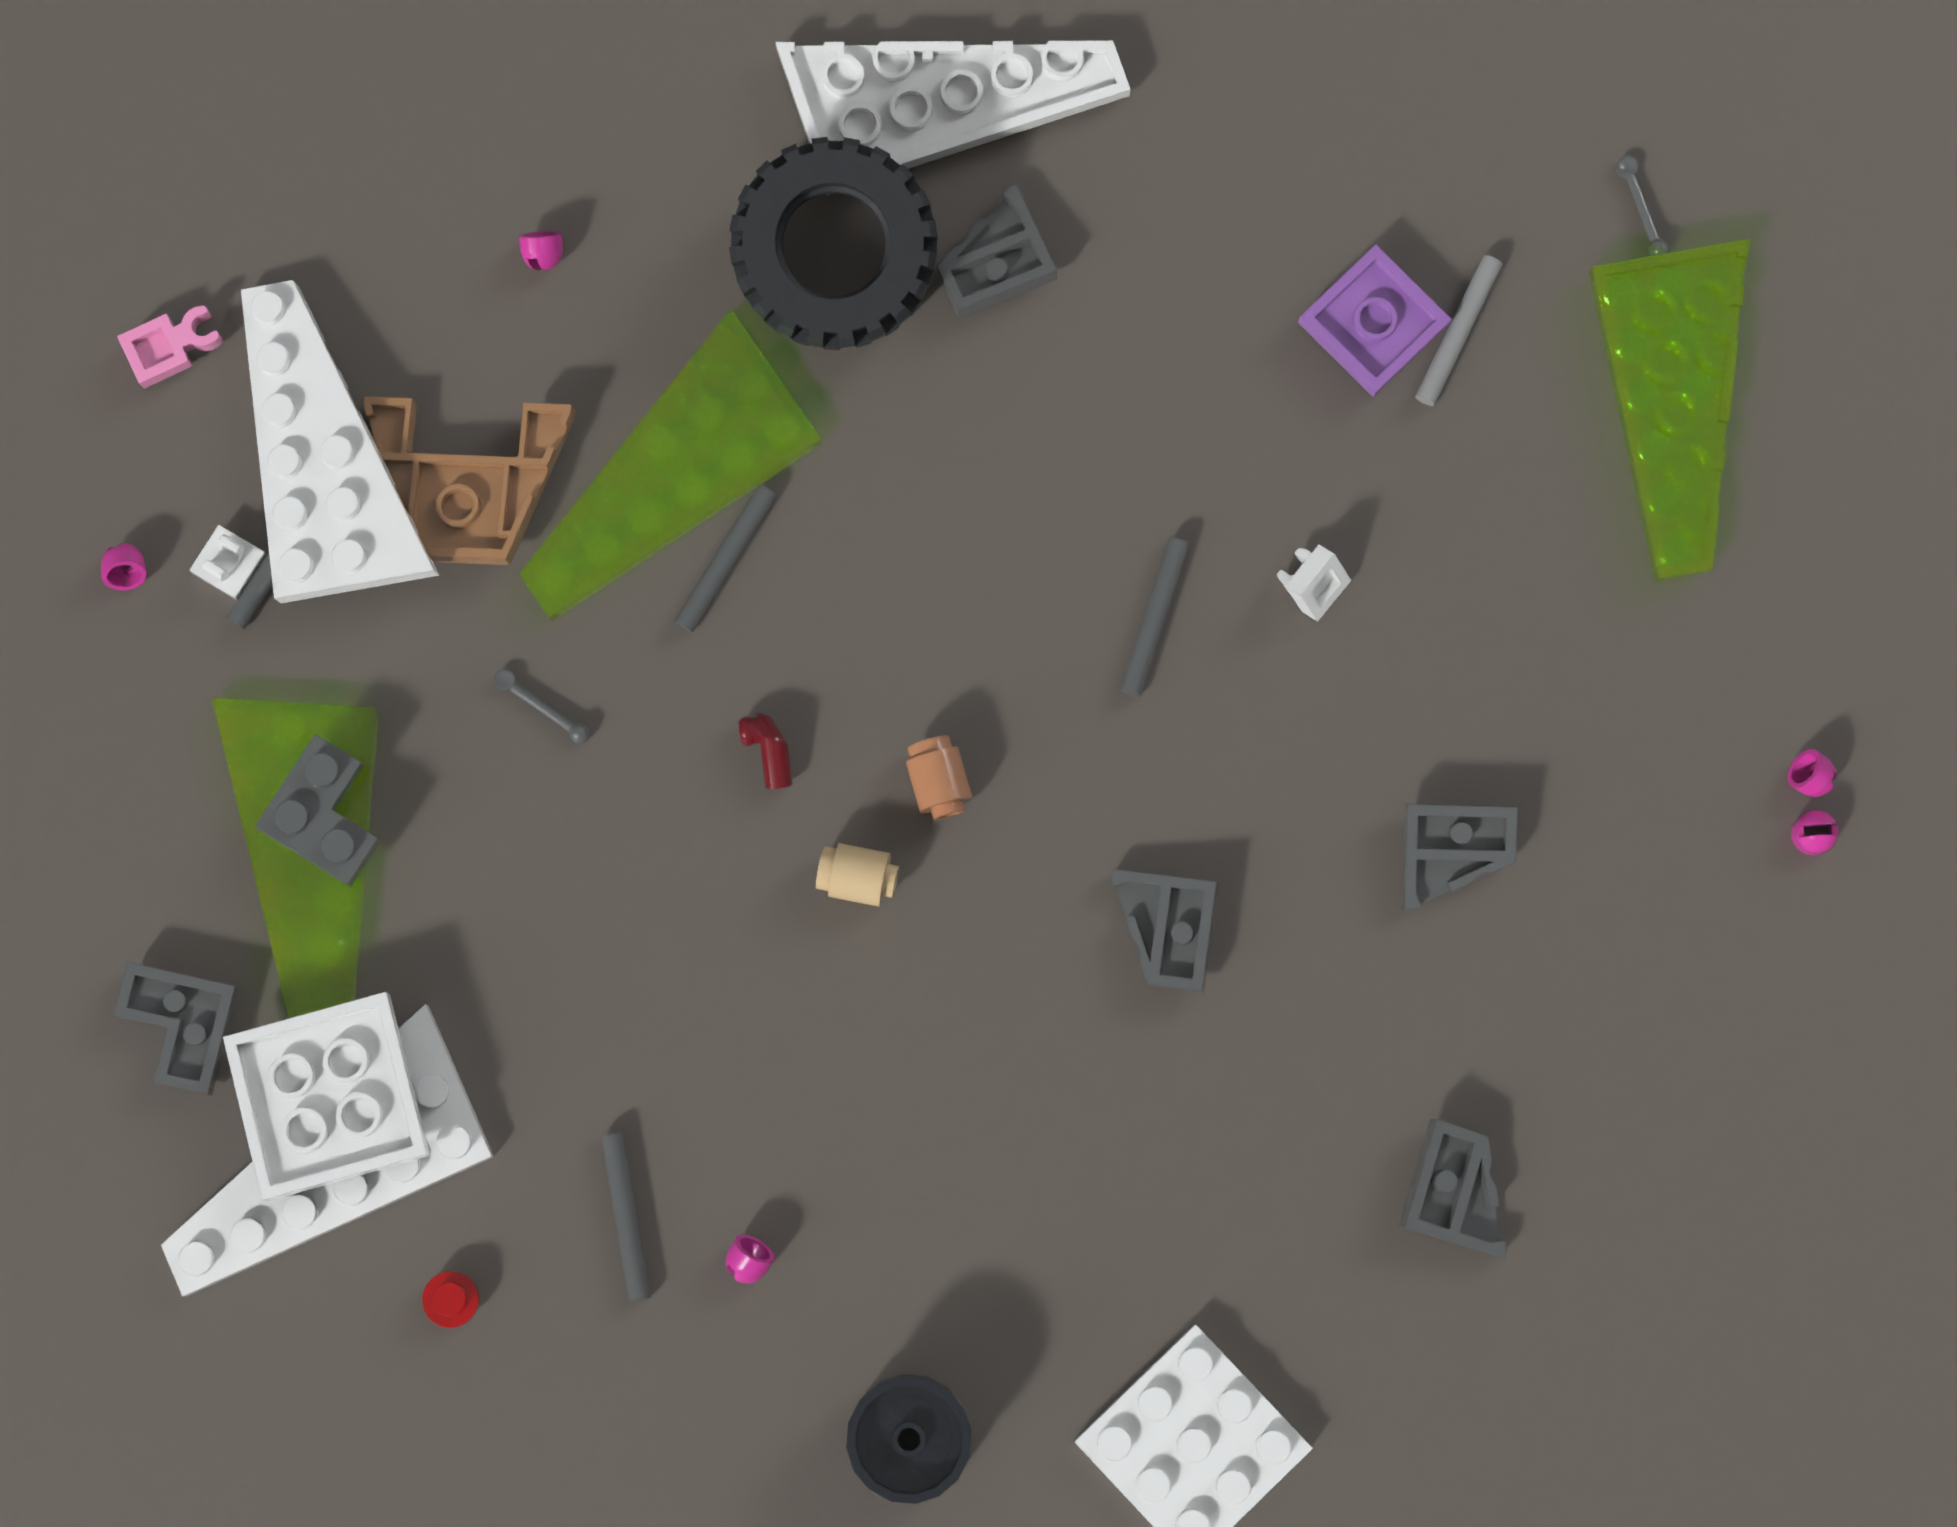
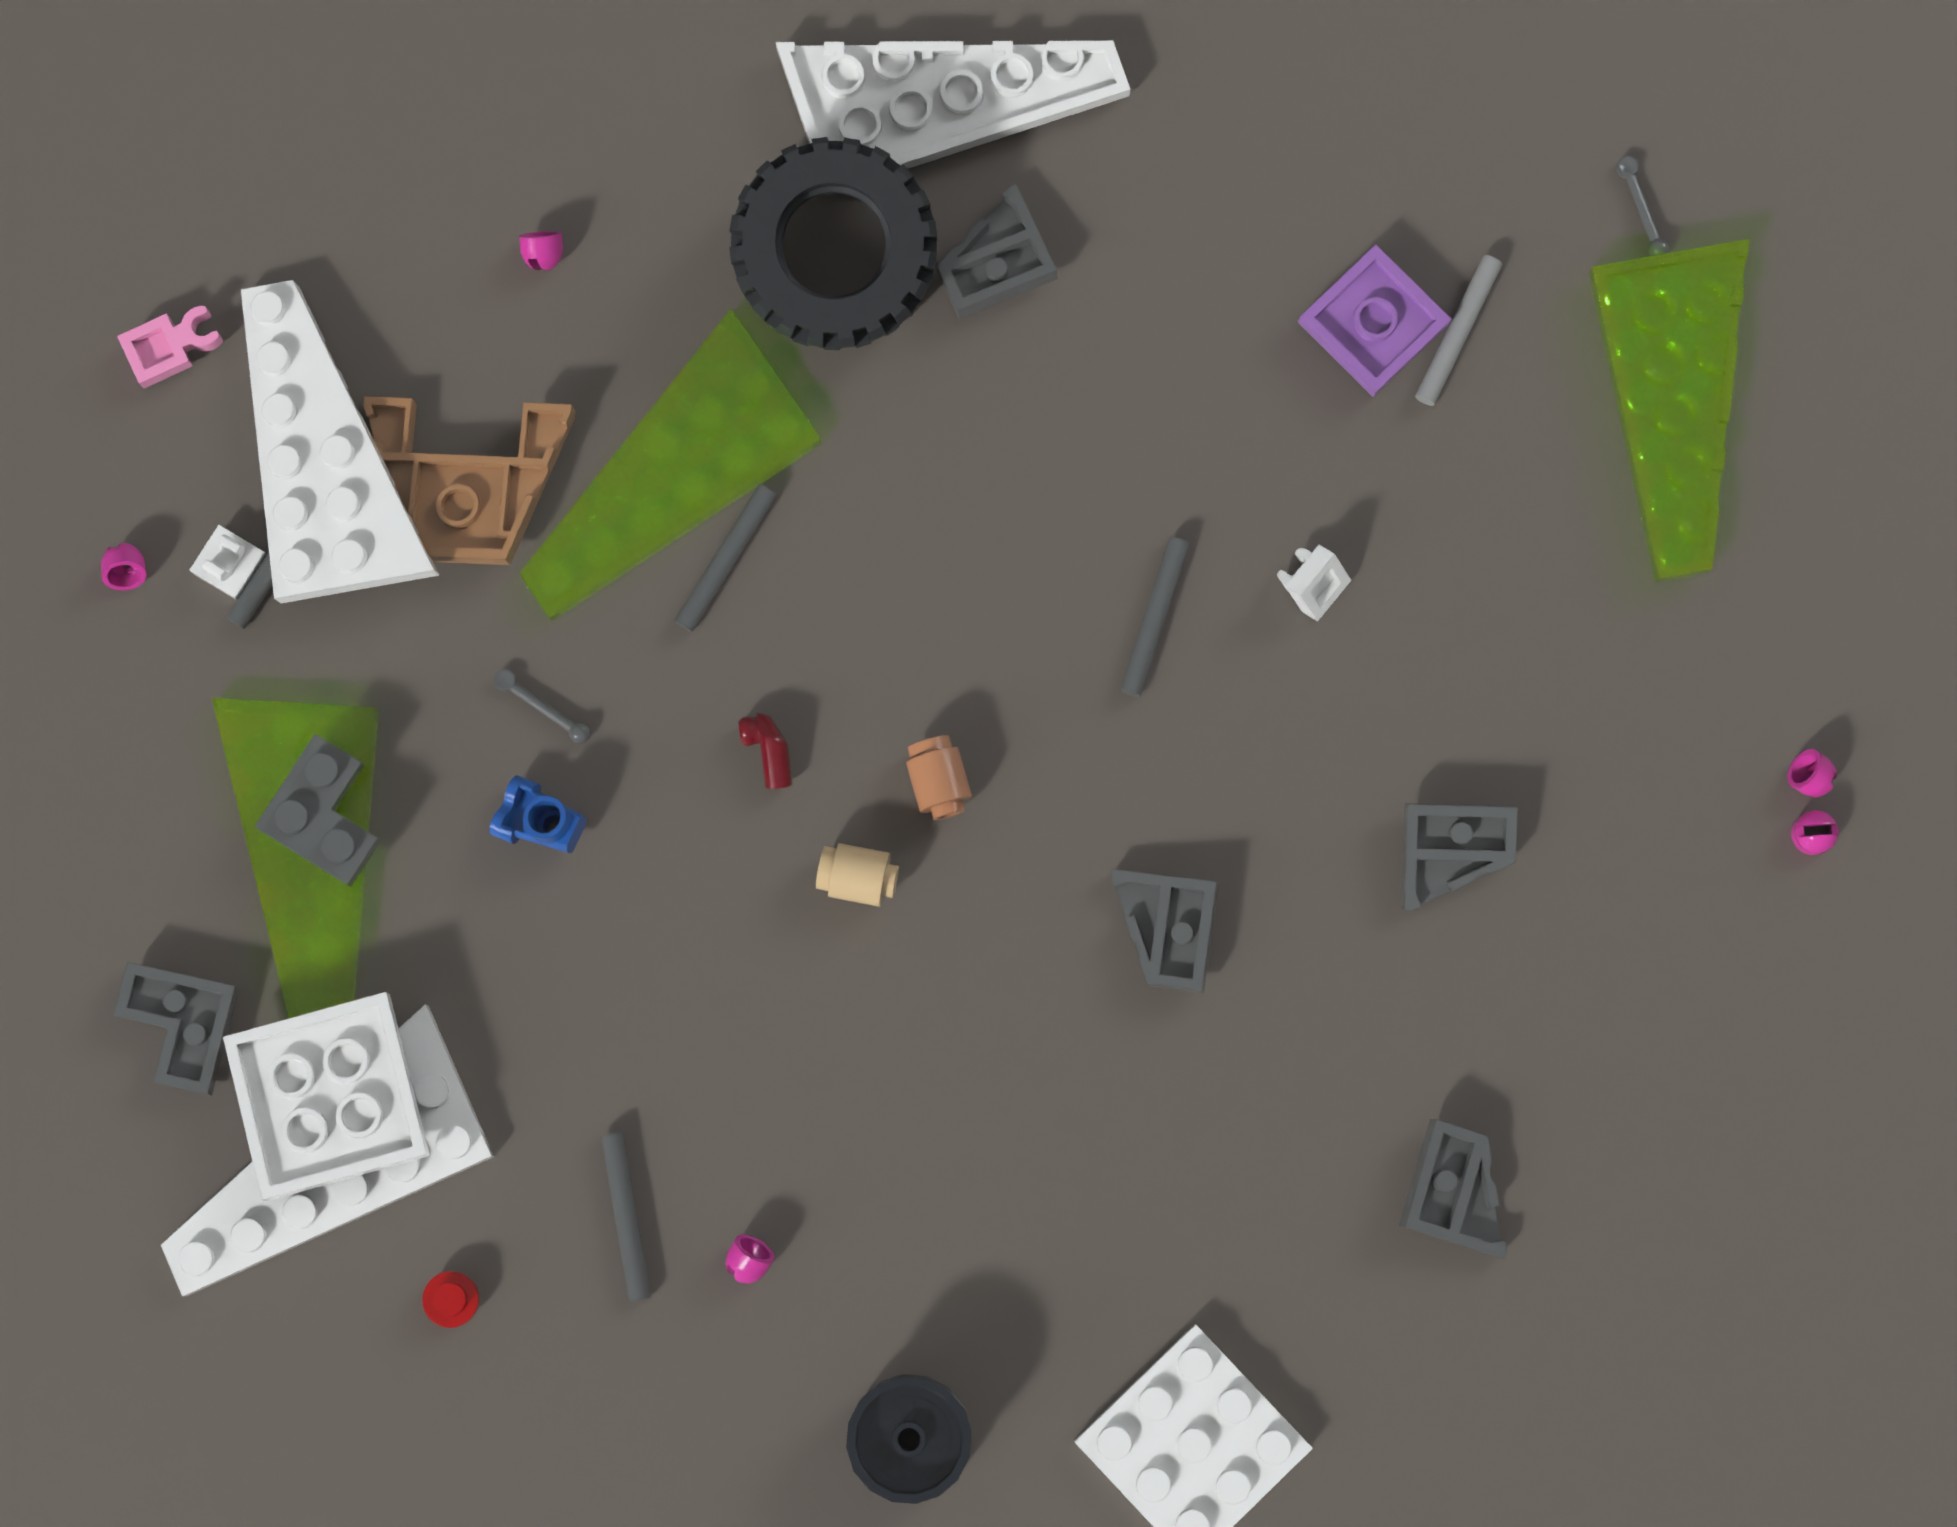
none -> blue plate [489,775,586,853]

